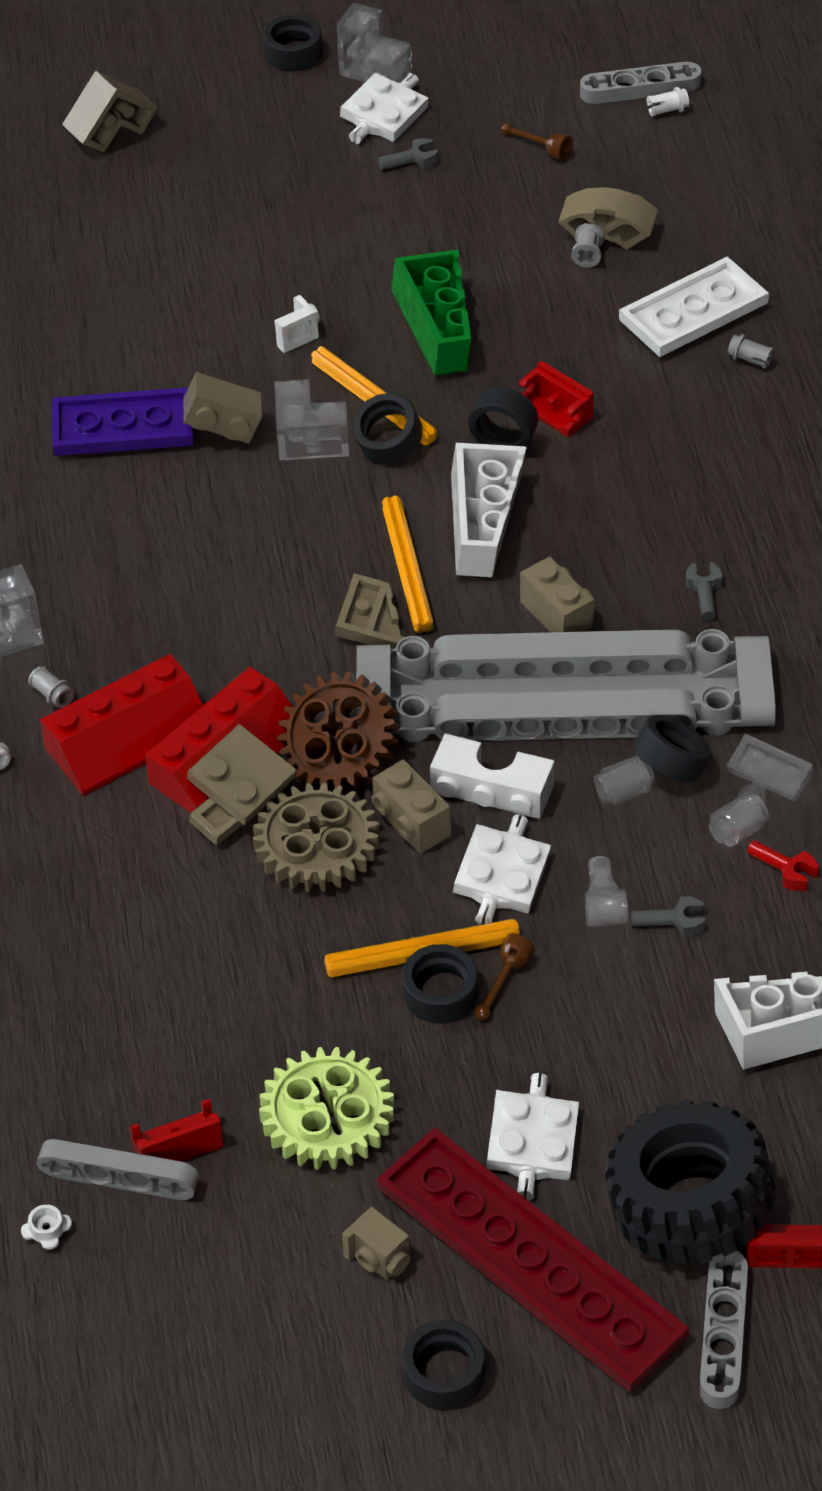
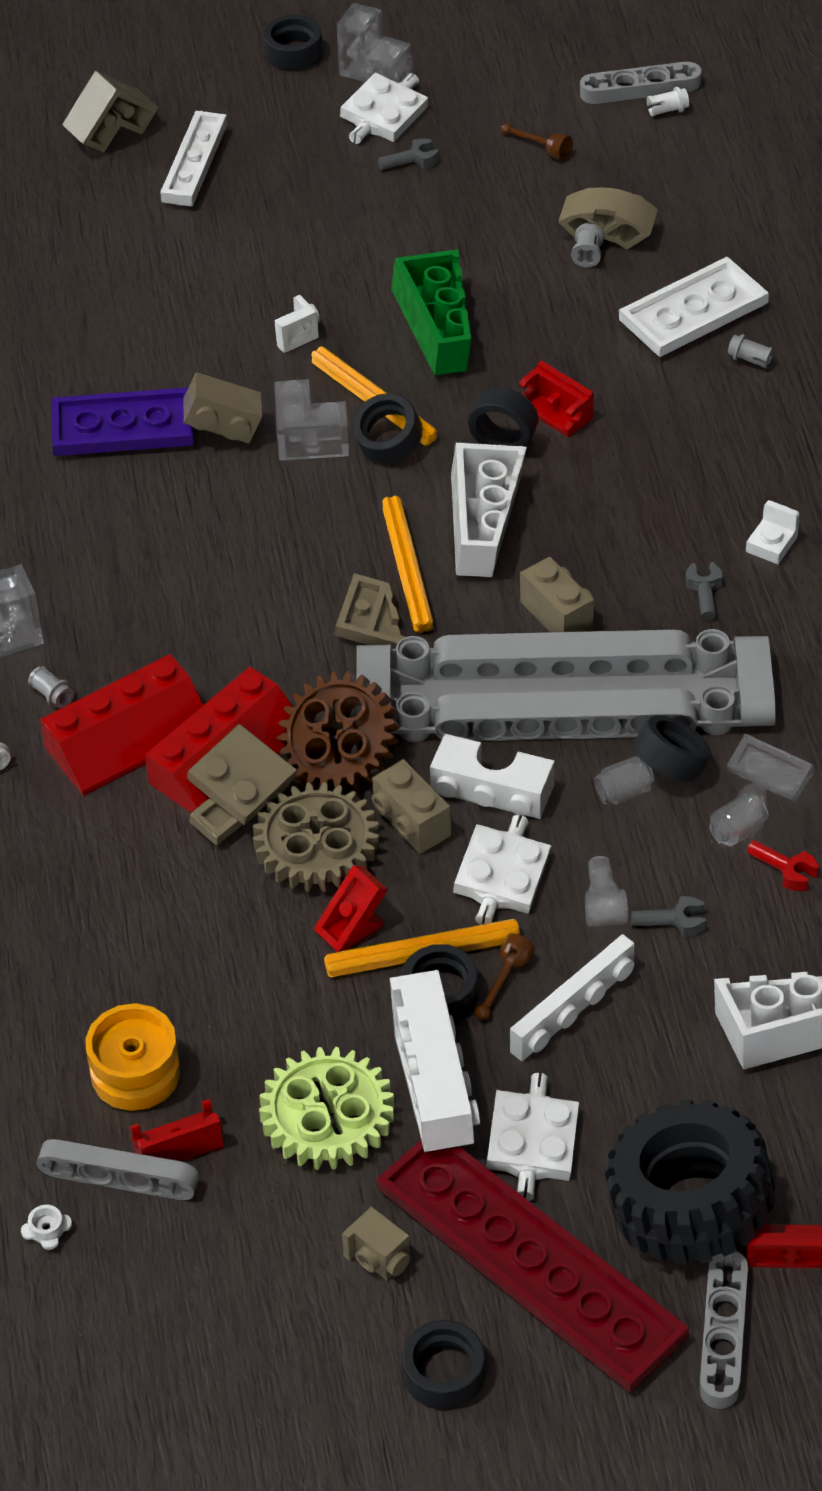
none -> light orange wheel [85,1003,181,1111]
none -> white plate [160,111,227,206]
none -> red slope [313,865,388,952]
none -> white wedge [390,970,480,1152]
none -> white plate [510,934,634,1061]
none -> white bracket [746,500,800,564]

